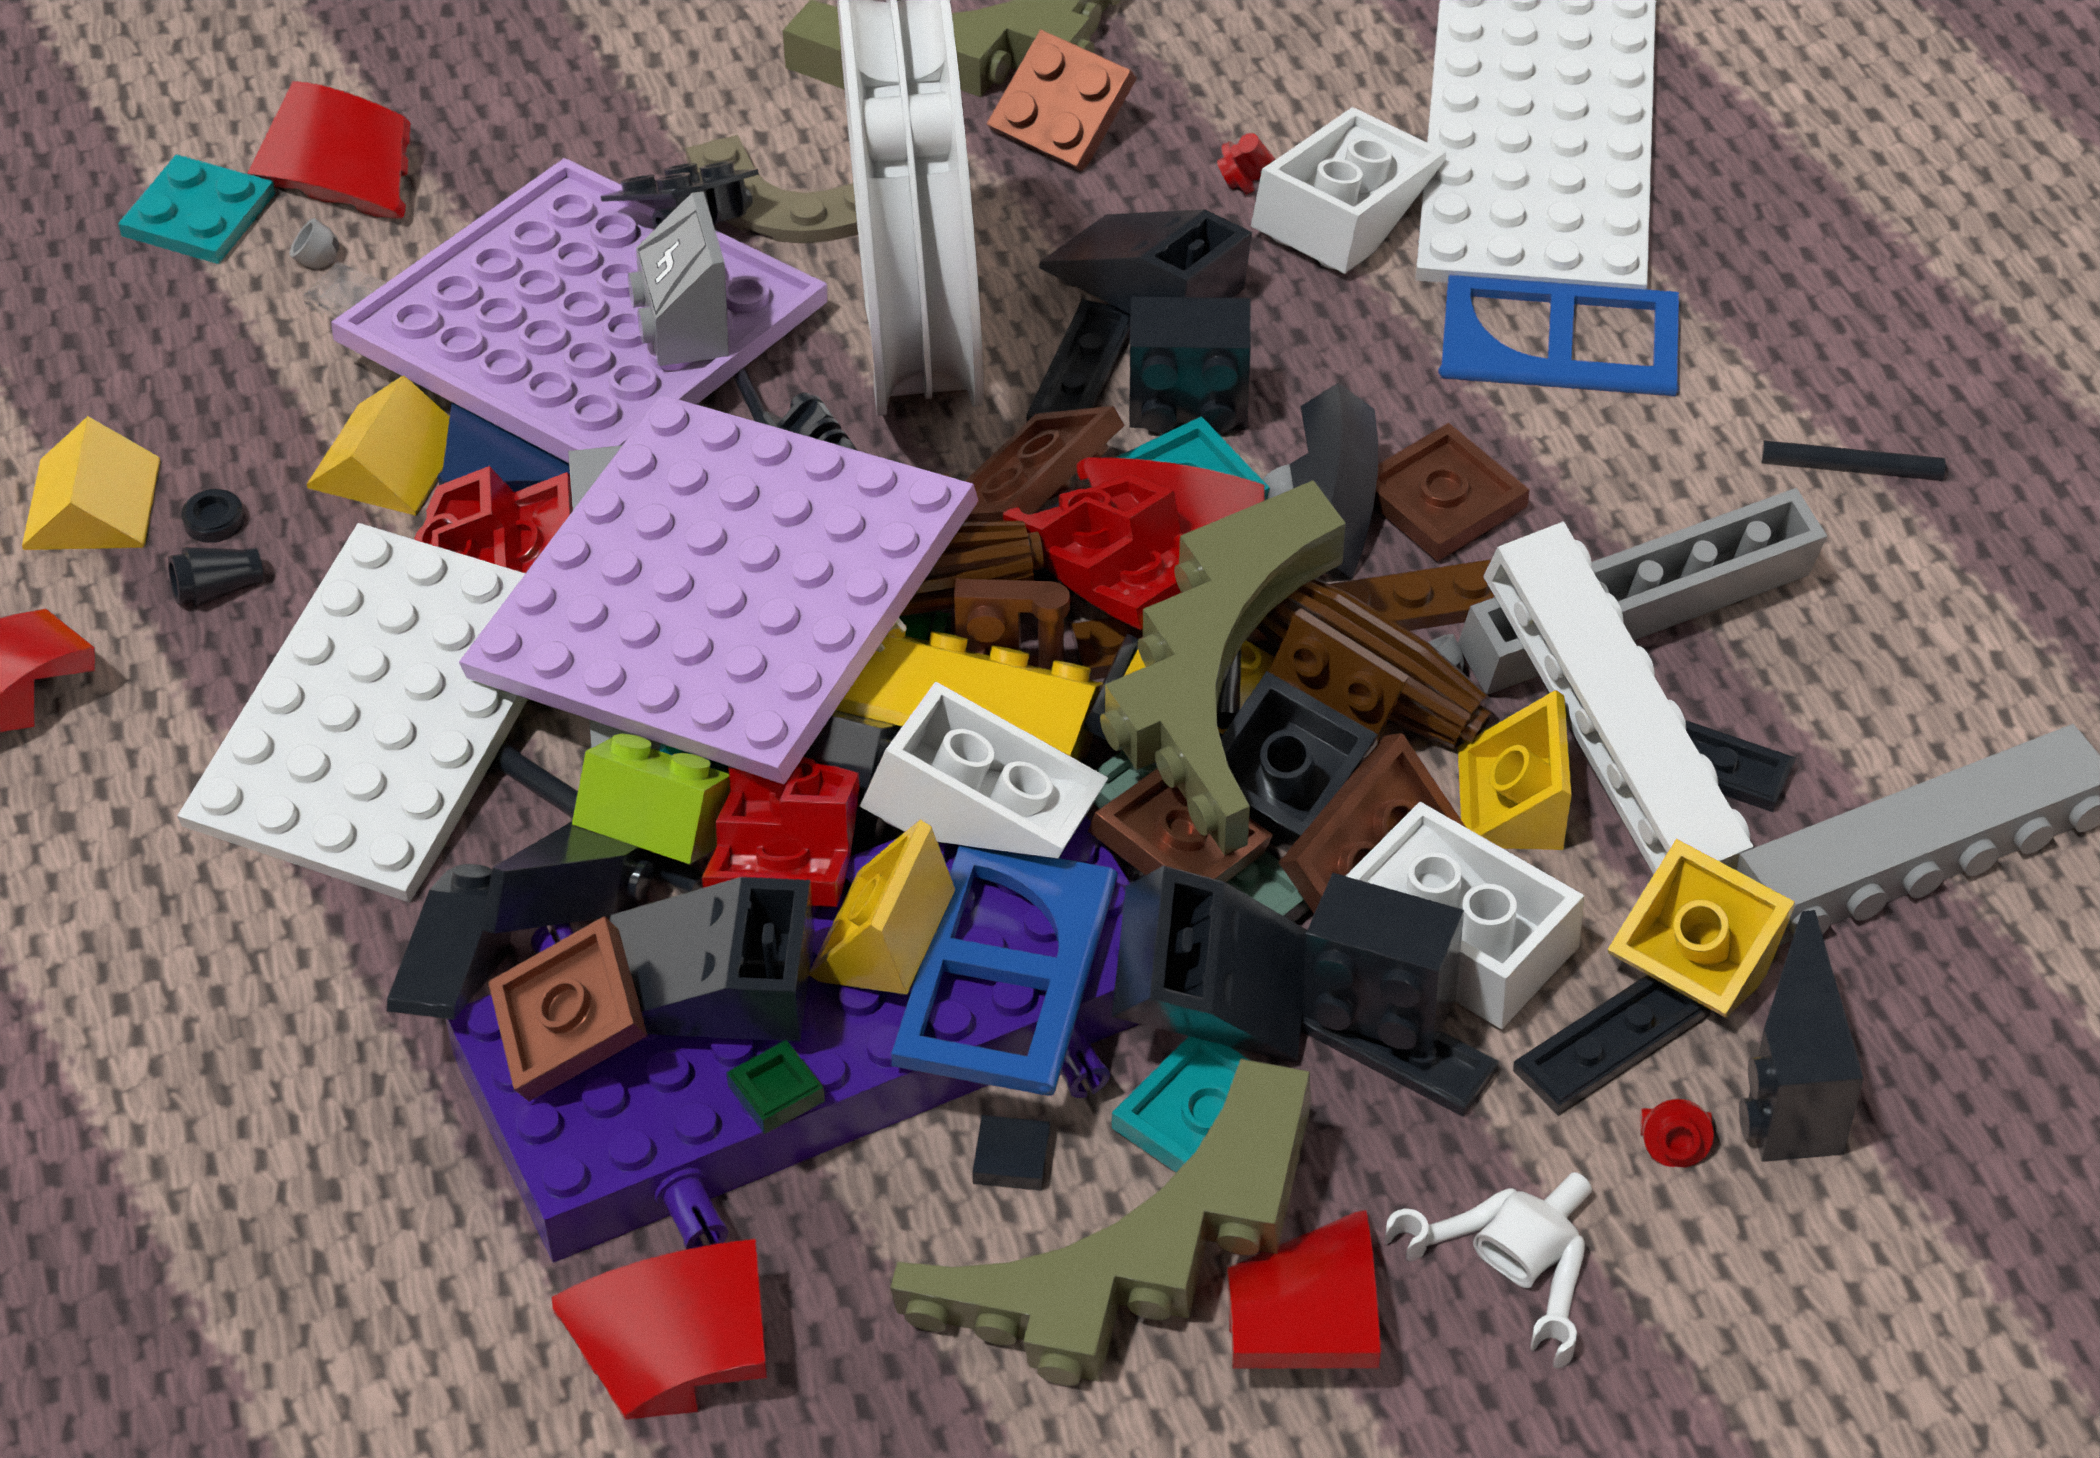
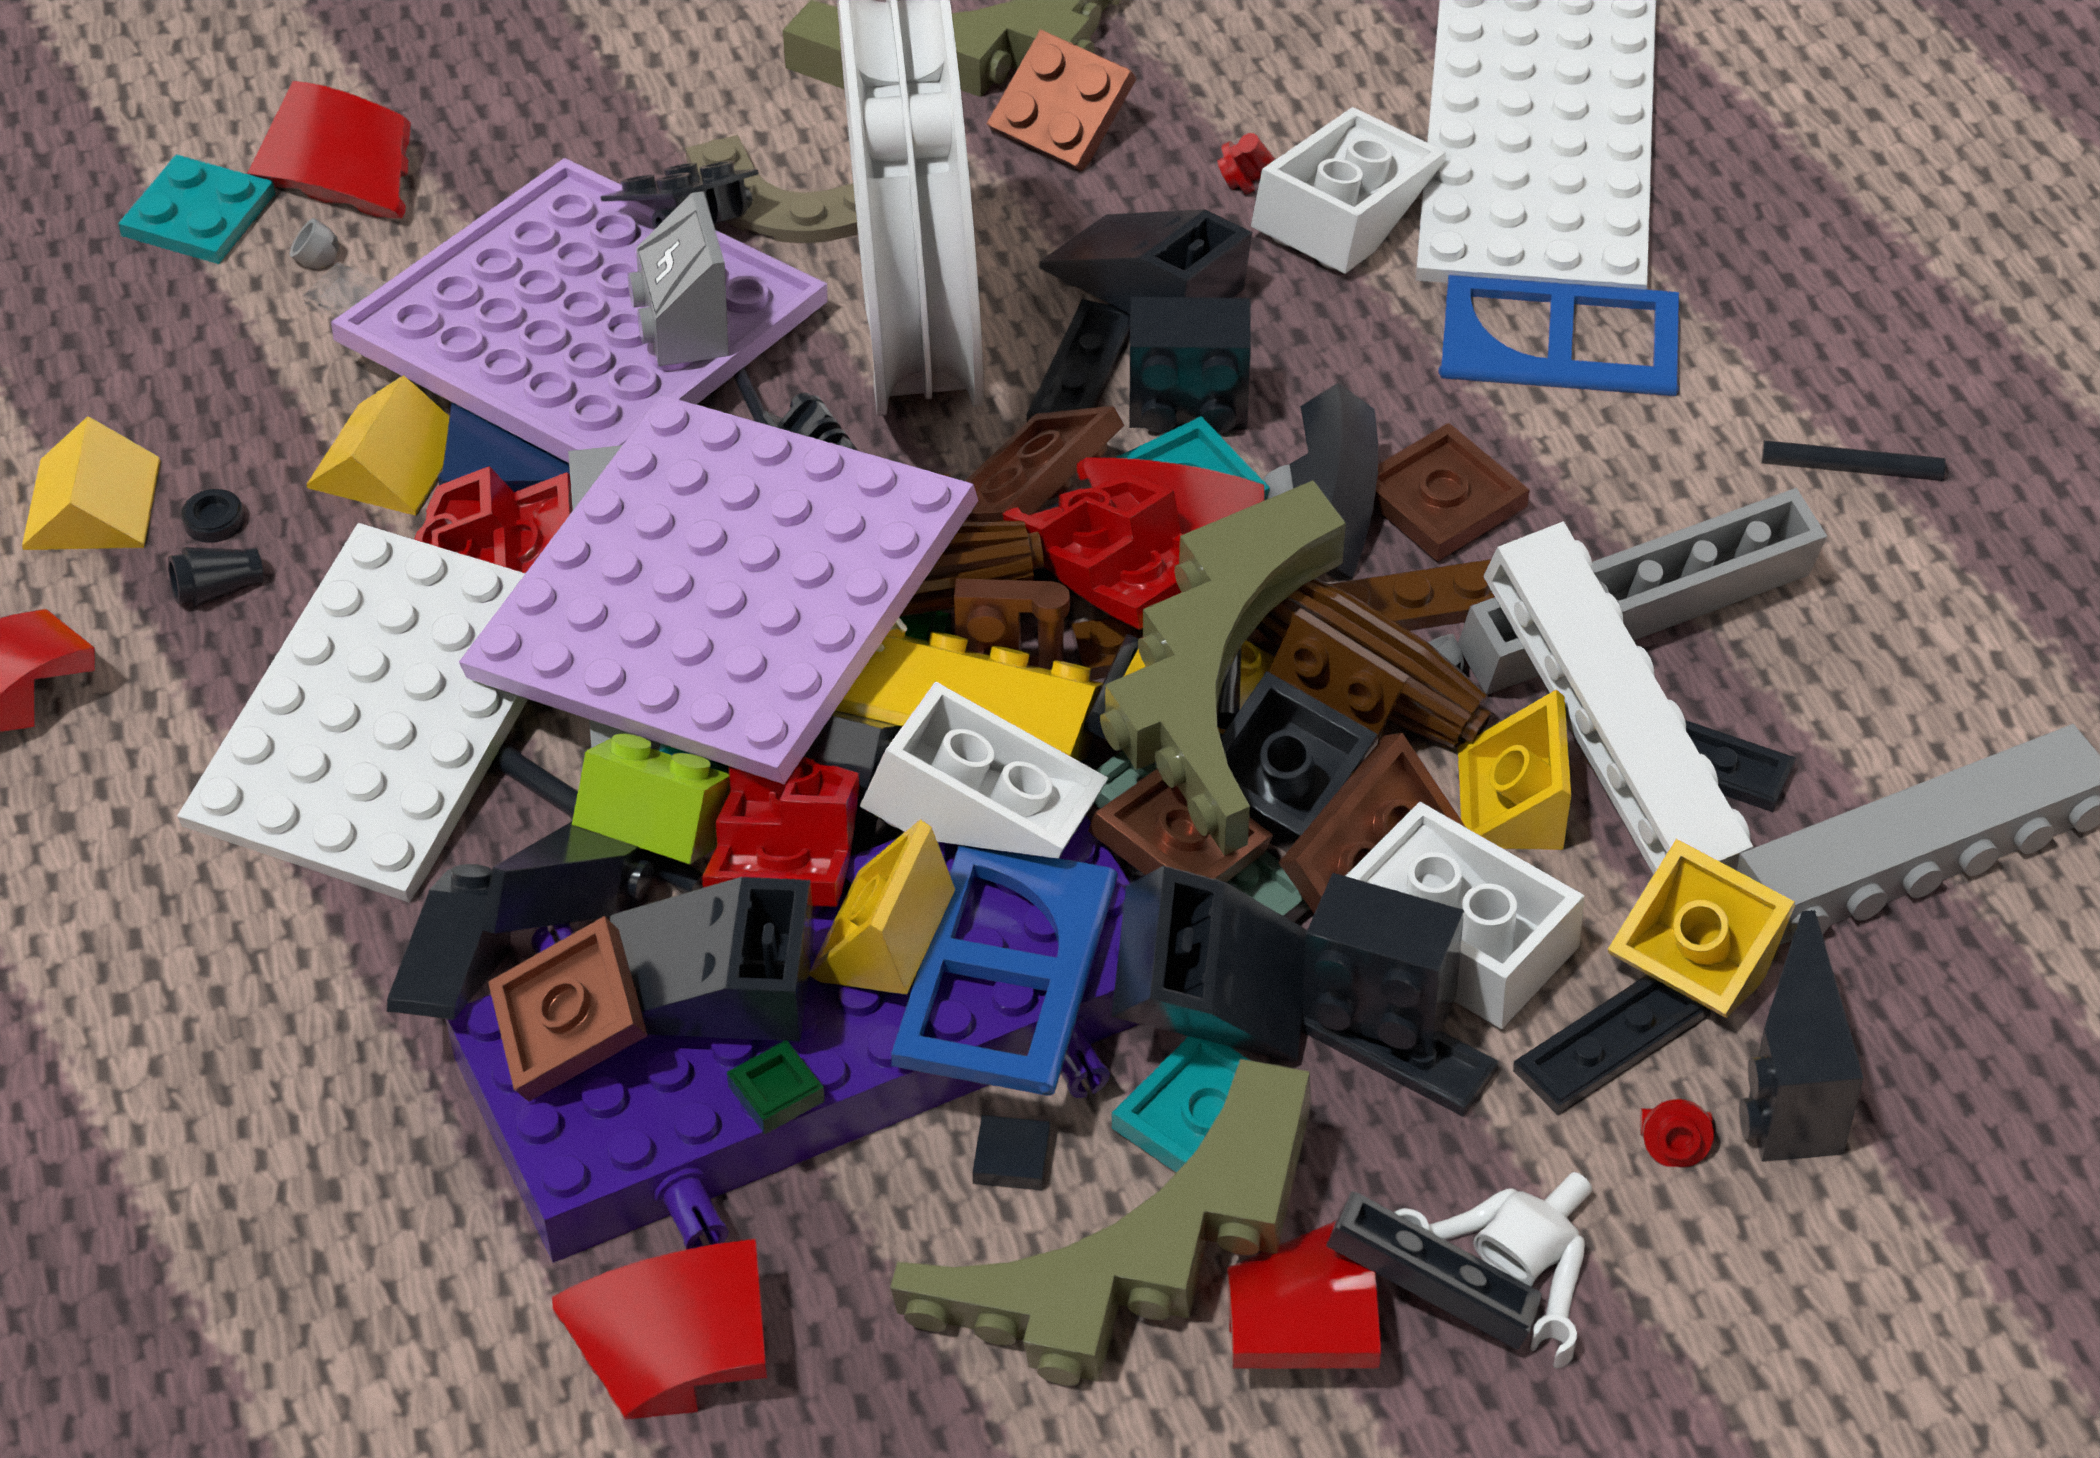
none -> black tile [1326,1191,1542,1350]

